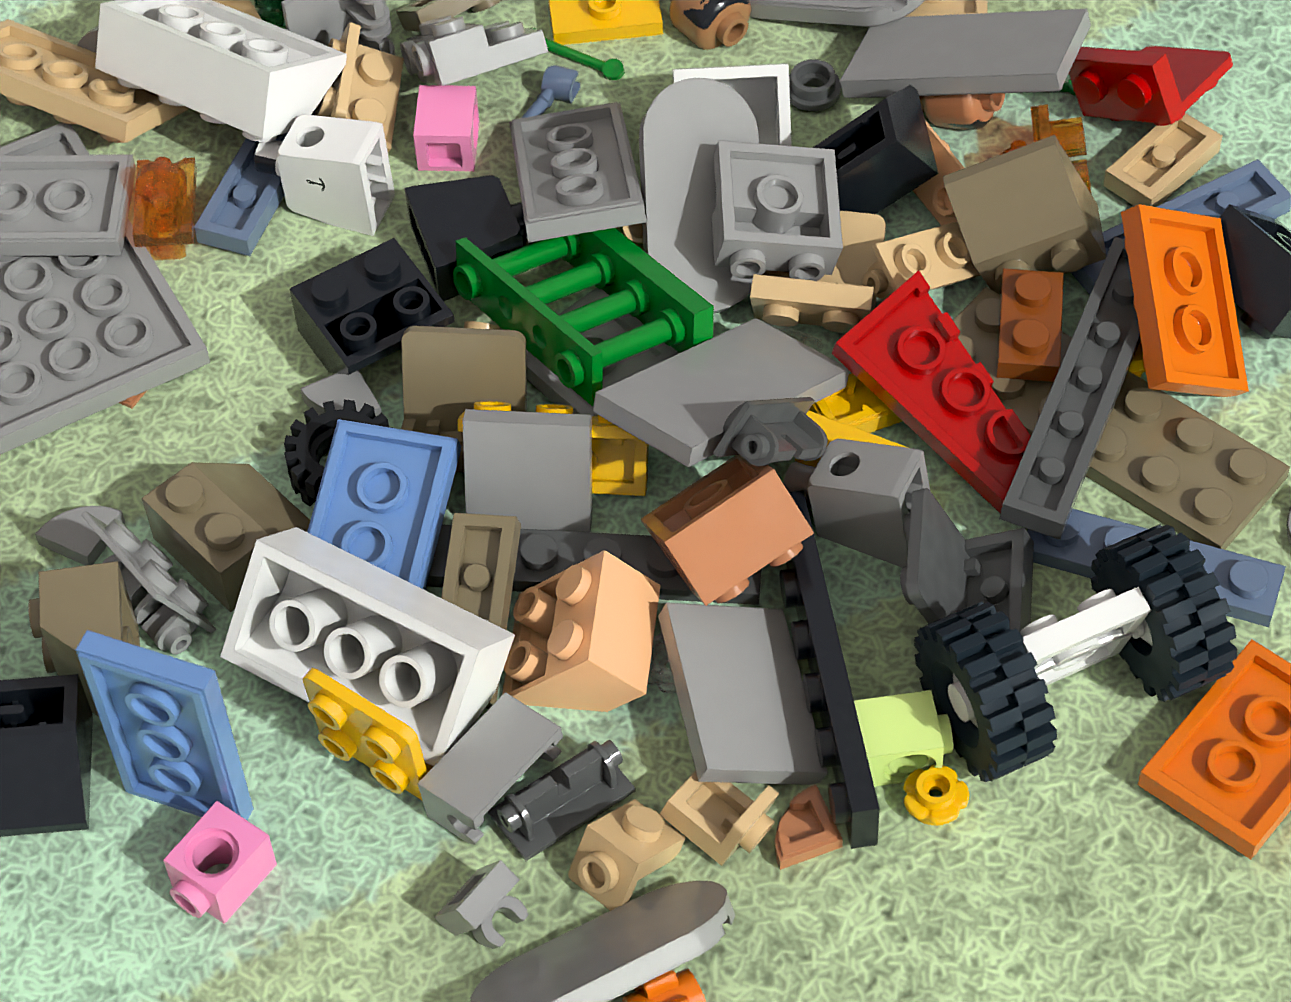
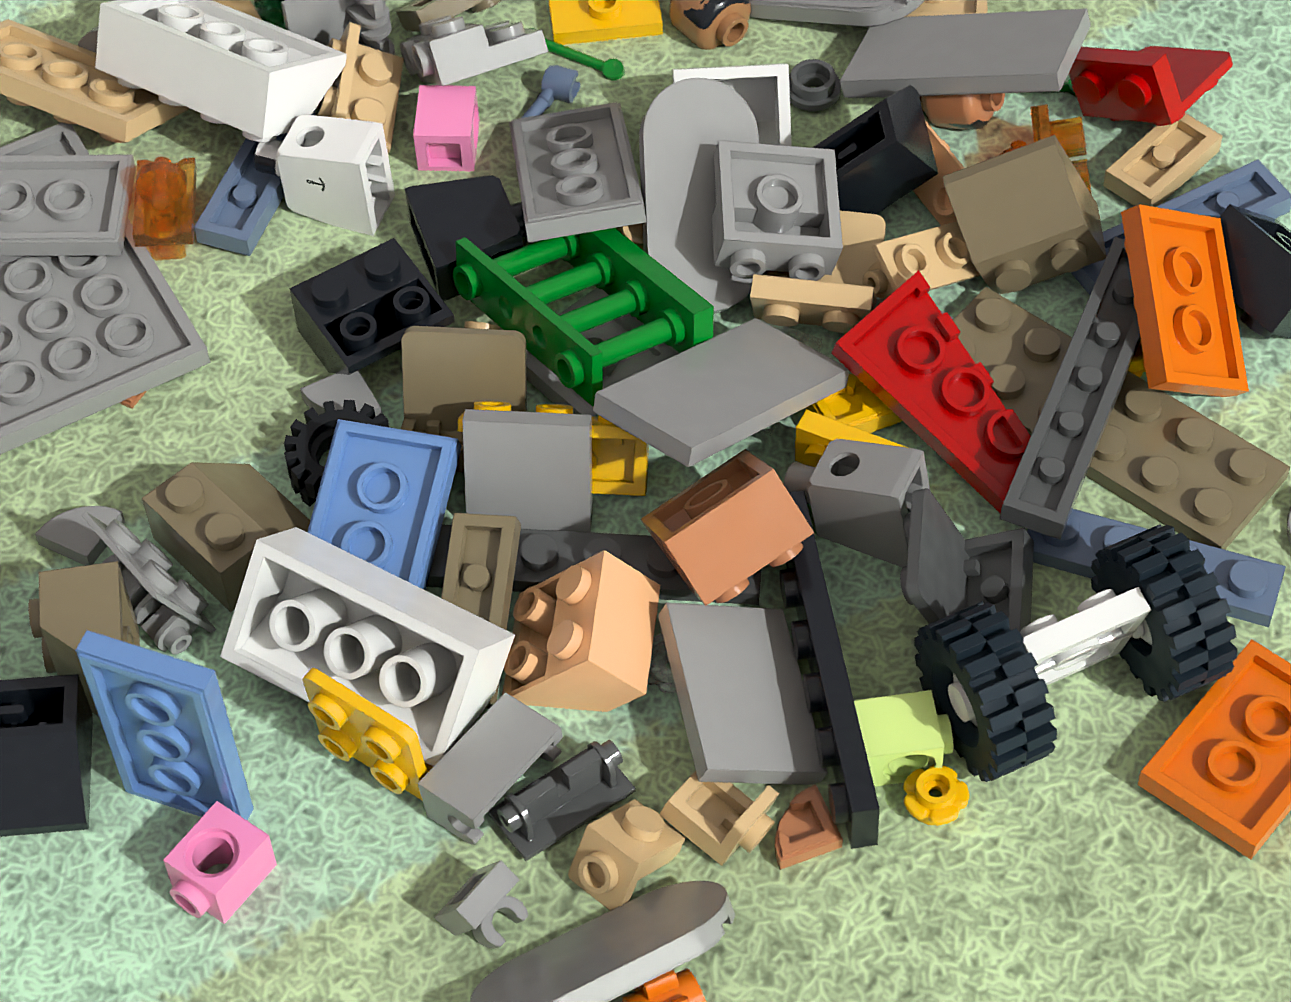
dark grey hinge [713,397,828,466] -> none
dark orange plate [996,268,1064,382] -> none

